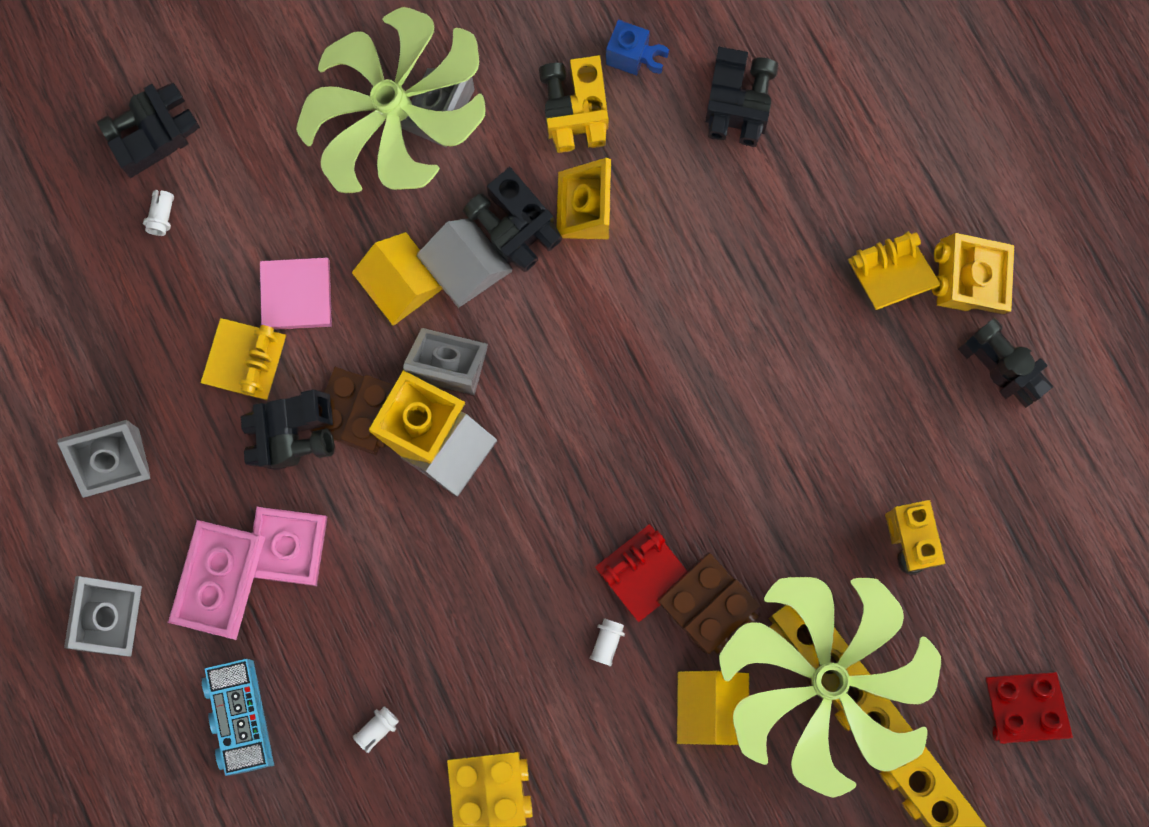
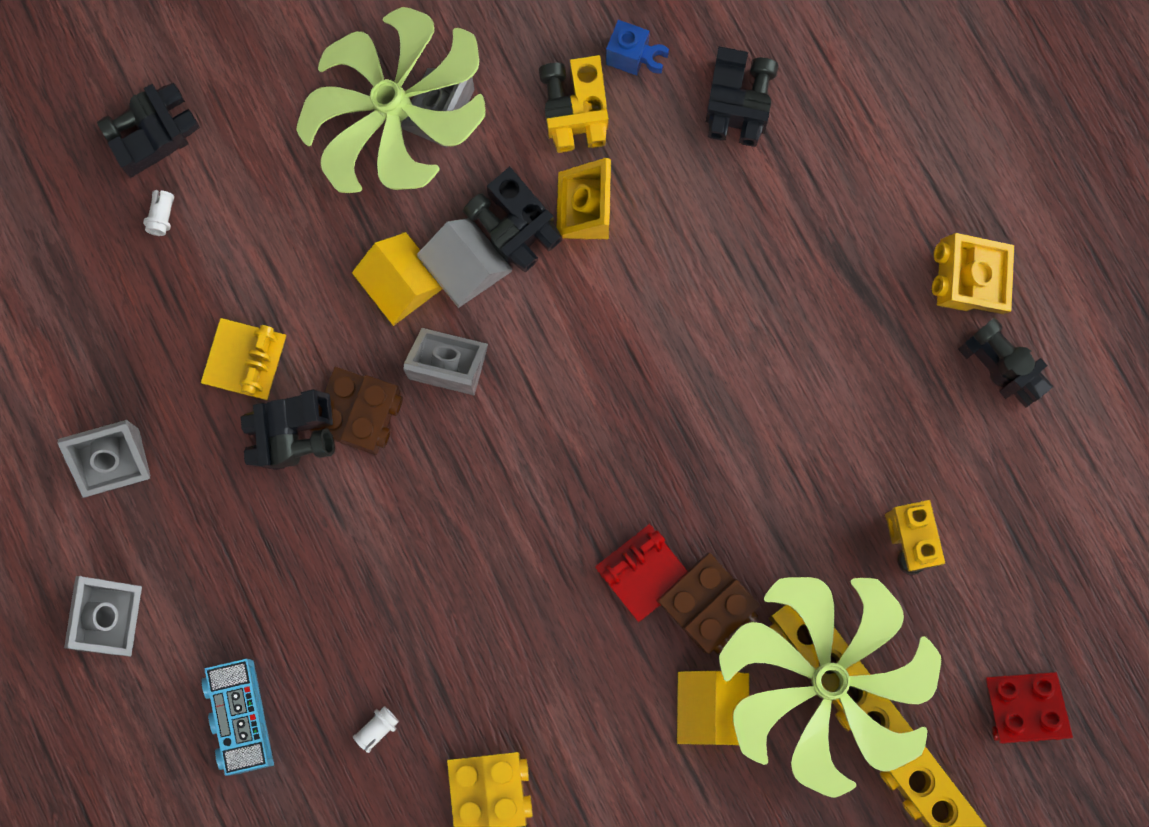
bright pink tile [168,520,265,640] -> none
bright pink tile [252,507,327,586] -> none
bright pink tile [260,258,332,330] -> none
yellow slope [369,370,465,464] -> none
slope [401,411,497,497] -> none
white pin [589,619,625,666] -> none
yellow hinge [848,231,940,310] -> none

